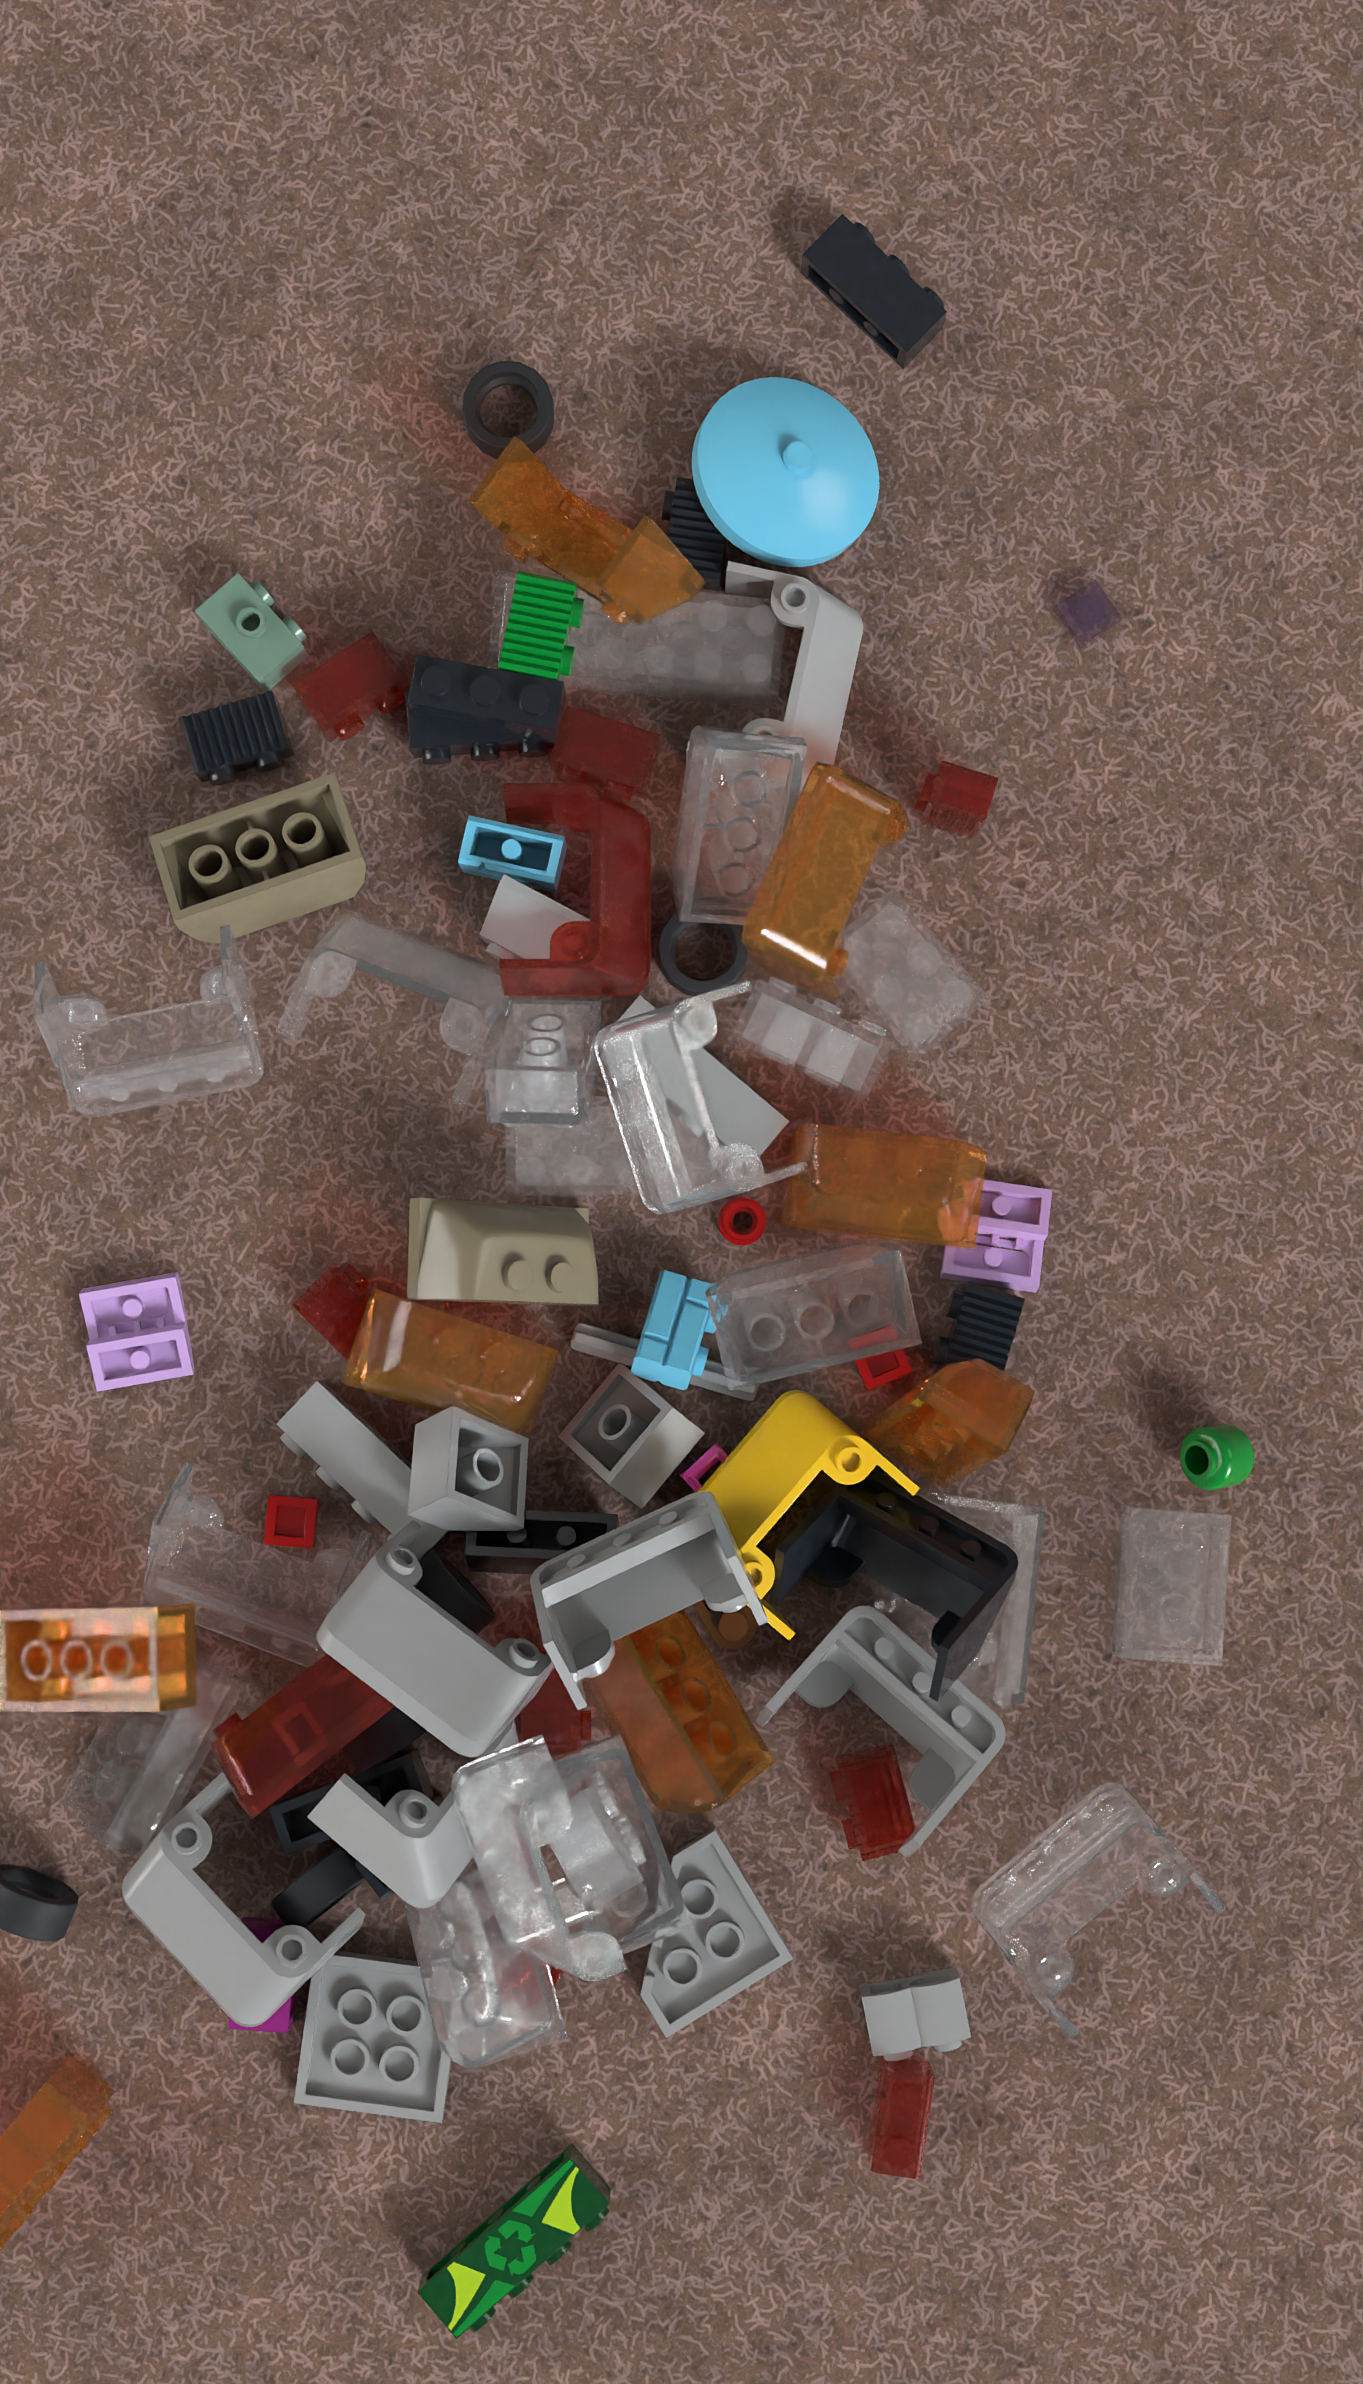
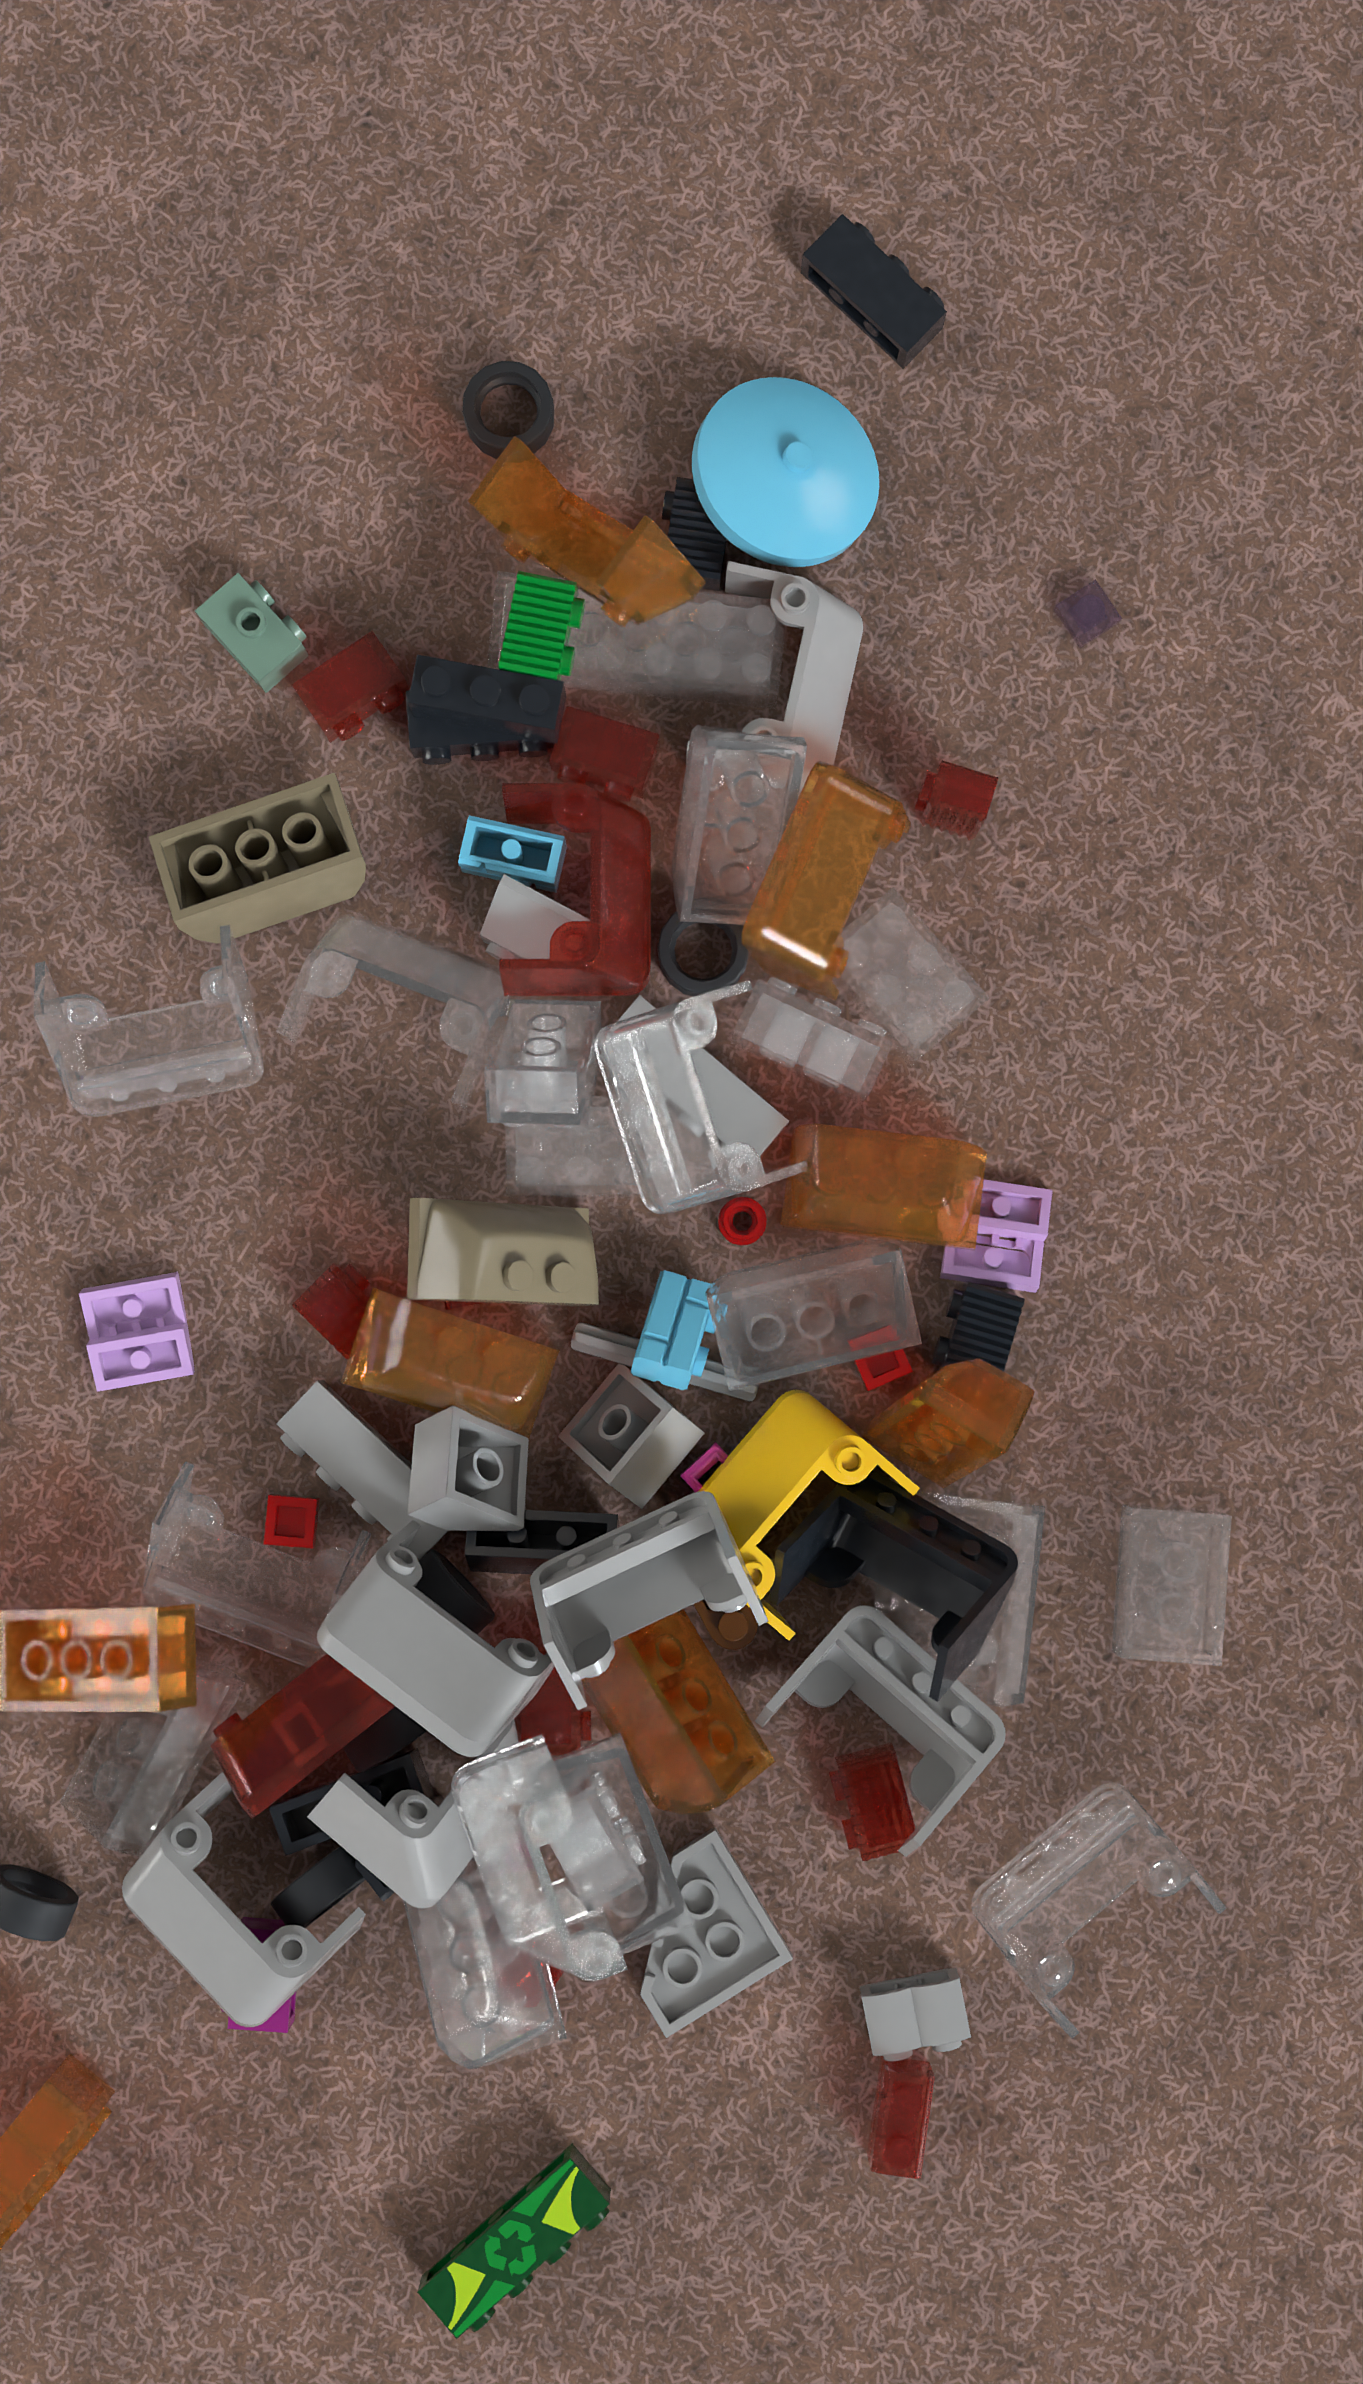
black brick [179,691,294,786] -> none
light grey plate [294,1951,464,2123] -> none
green head [1180,1423,1254,1491] -> none

